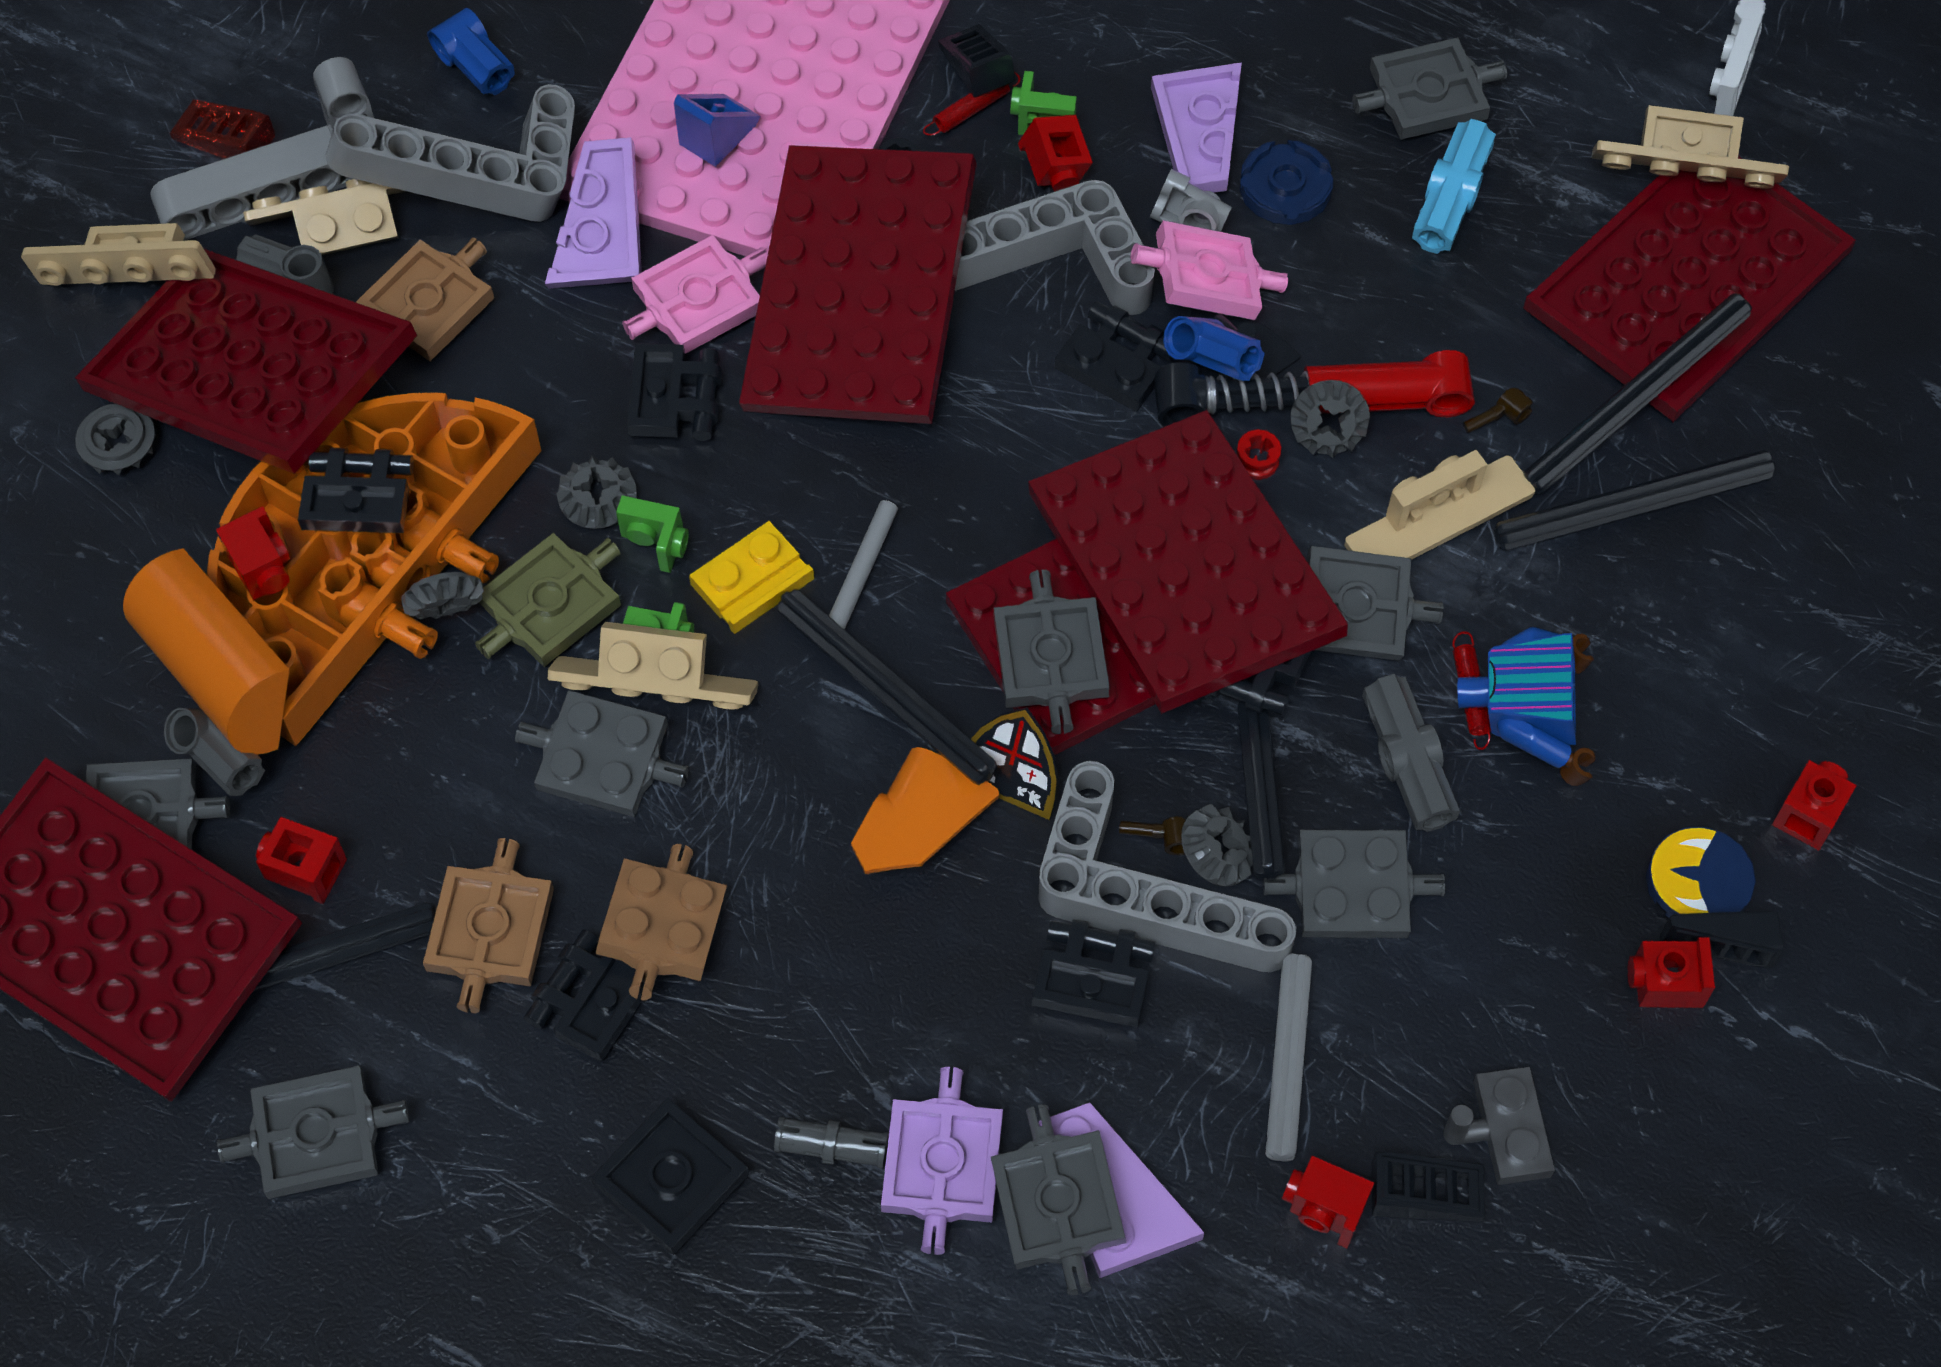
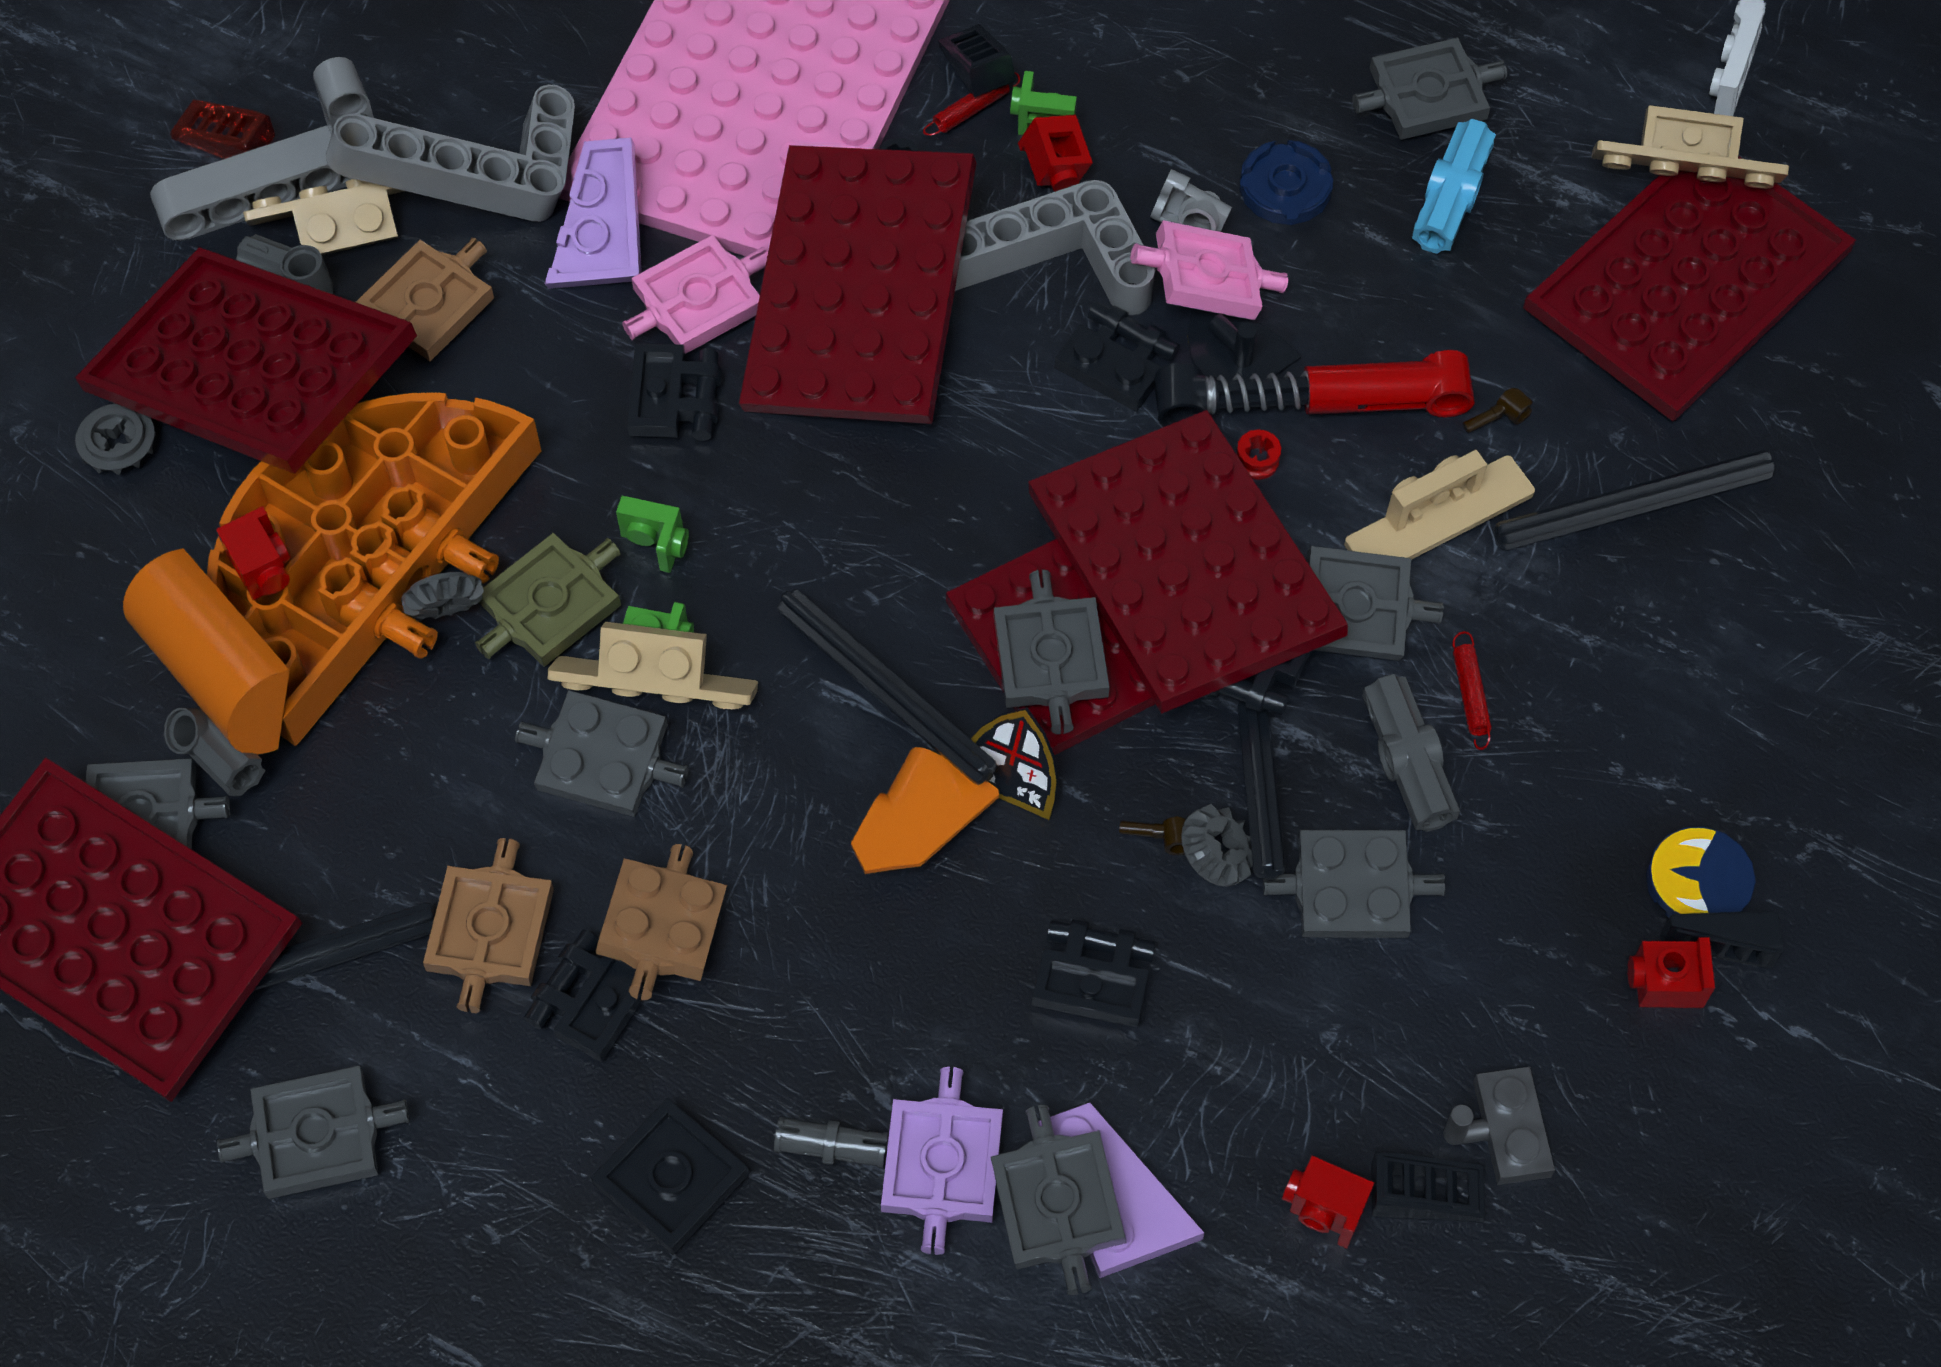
tan bracket [21,223,216,286] -> none
red brick [256,817,347,904] -> none
black plate [298,448,414,533] -> none
blue piece [427,8,515,96] -> none
dark grey gear [556,455,637,529] -> none
blue slope [674,94,760,167] -> none
yellow plate [689,521,814,634] -> none
light grey bar [829,500,898,630] -> none
light grey beam [1038,761,1296,972] -> none
lavender wing [1151,62,1242,193] -> none
blue piece [1163,316,1265,381] -> none
light grey axle [1265,953,1312,1162] -> none
dark grey gear [1290,380,1370,458] -> none
blue torso [1457,627,1595,786] -> none
black axle [1523,293,1752,495] -> none
red brick [1772,760,1857,851] -> none

